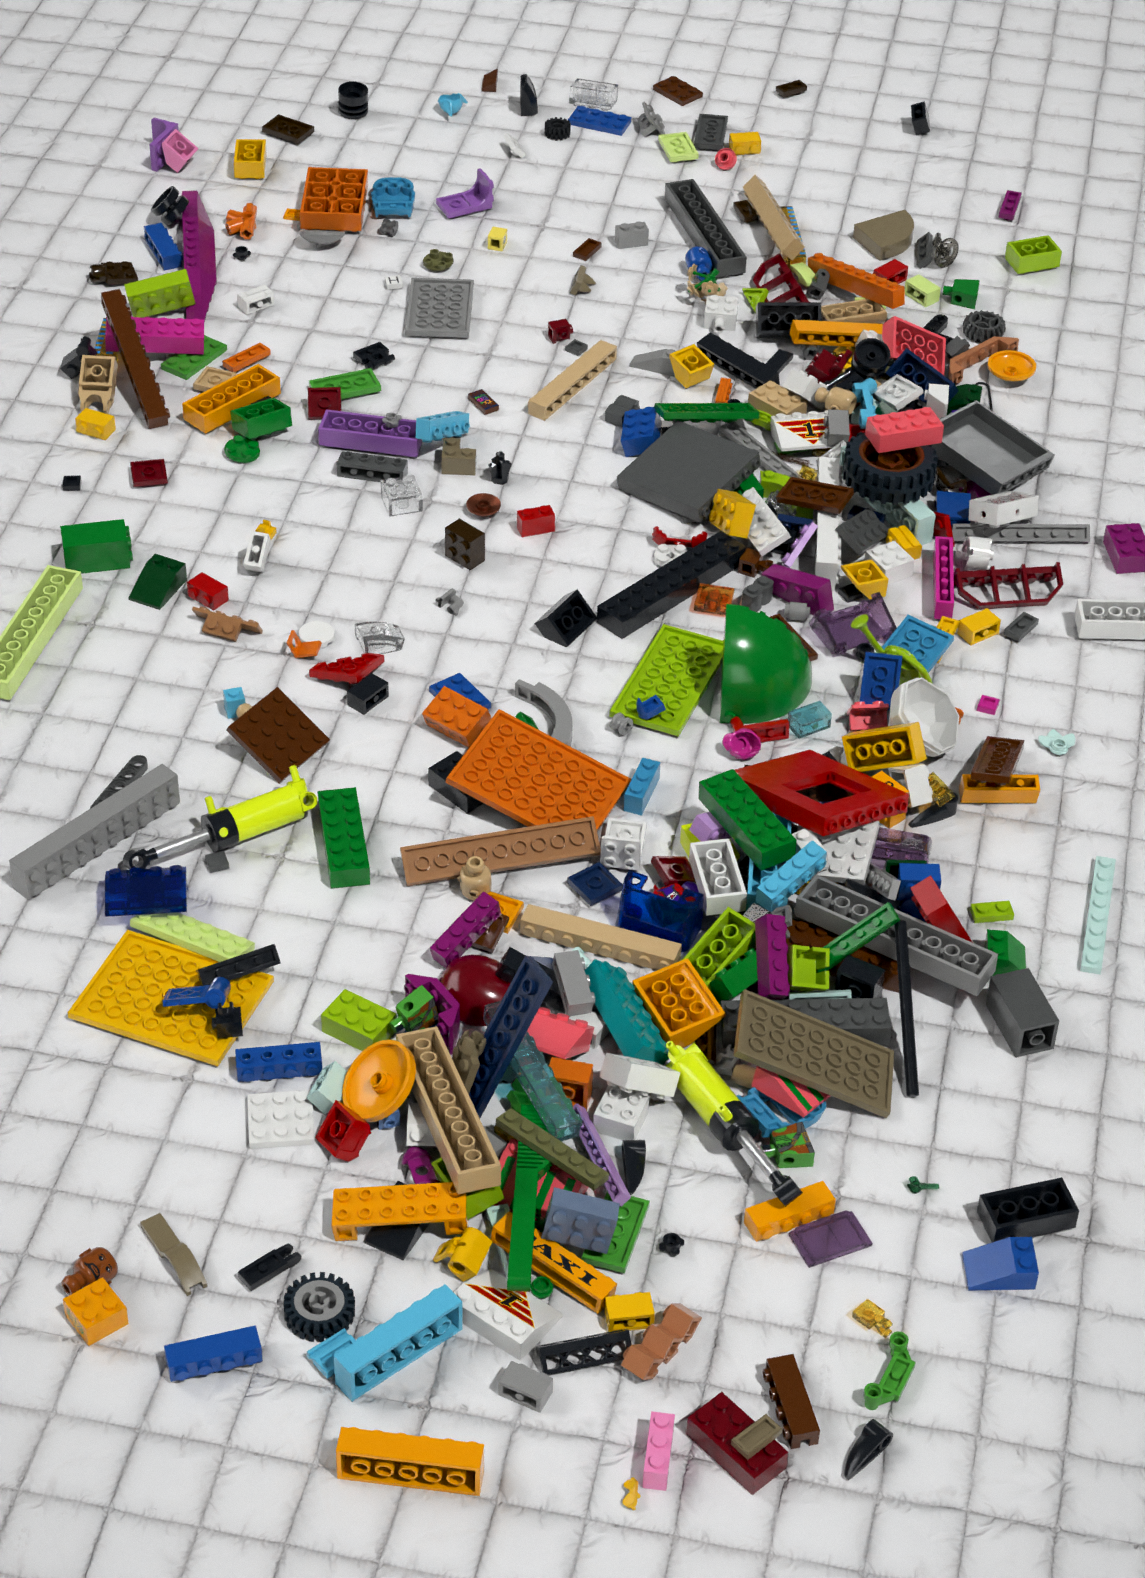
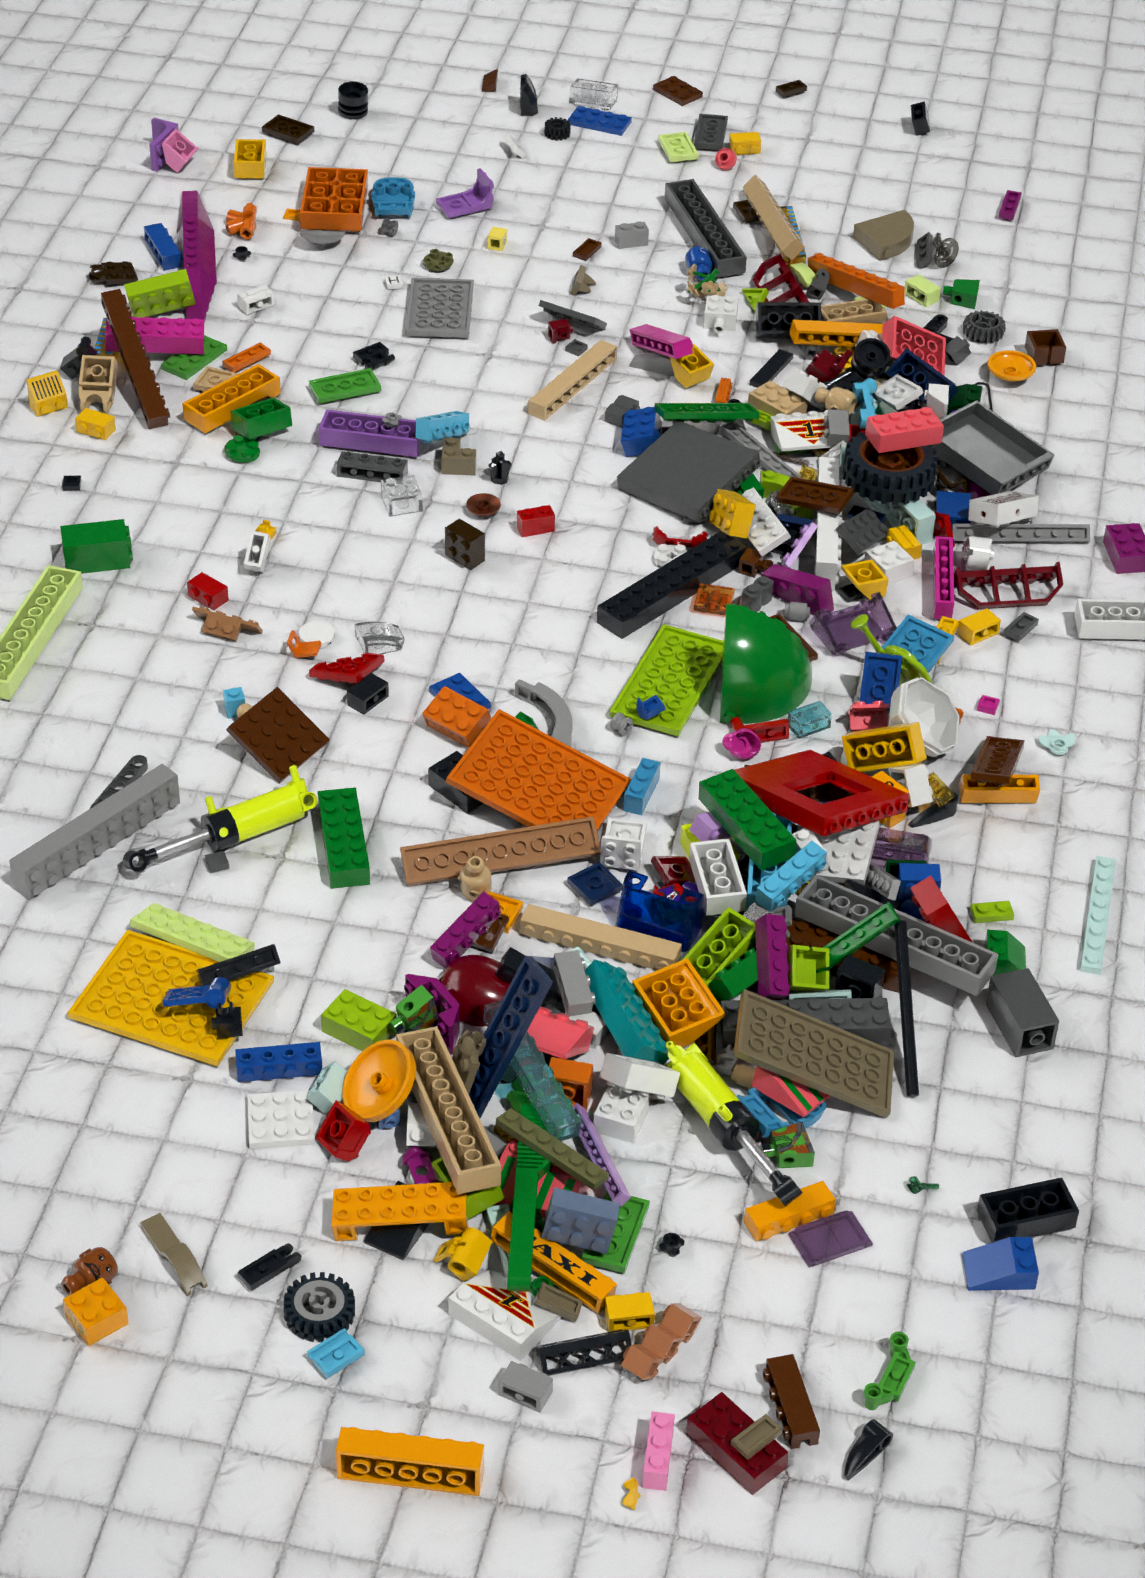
clear blue piece [105,865,188,917] -> none
dark green slope [129,554,187,610] -> none
dark red plate [130,459,168,487] -> none
black wheel [151,186,189,225] -> none
blue brick [164,1325,263,1382] -> none
dark red plate [308,387,341,420] -> none
medium azure brick [334,1284,462,1401] -> none
light grey piece [435,588,464,616] -> none
medium azure piece [438,93,468,116] -> none
tile [468,389,499,415] -> none
black slope [534,589,597,647] -> none
black piece [622,1140,646,1195] -> none
light grey bracket [637,102,665,137] -> none
black brick [697,332,780,389] -> none
clear yellow plate [852,1299,893,1338] -> none
black plate [855,643,874,659] -> none
red brick [873,259,908,284] -> none
nougat slope [948,336,1019,385] -> none
lime brick [1005,235,1062,274] -> none
none -> yellow slope [26,370,68,417]
none -> dark tan tile [534,1282,583,1323]
none -> dark grey plate [538,300,607,330]
none -> dark pink brick [629,324,693,359]
none -> reddish brown piece [1025,329,1066,366]

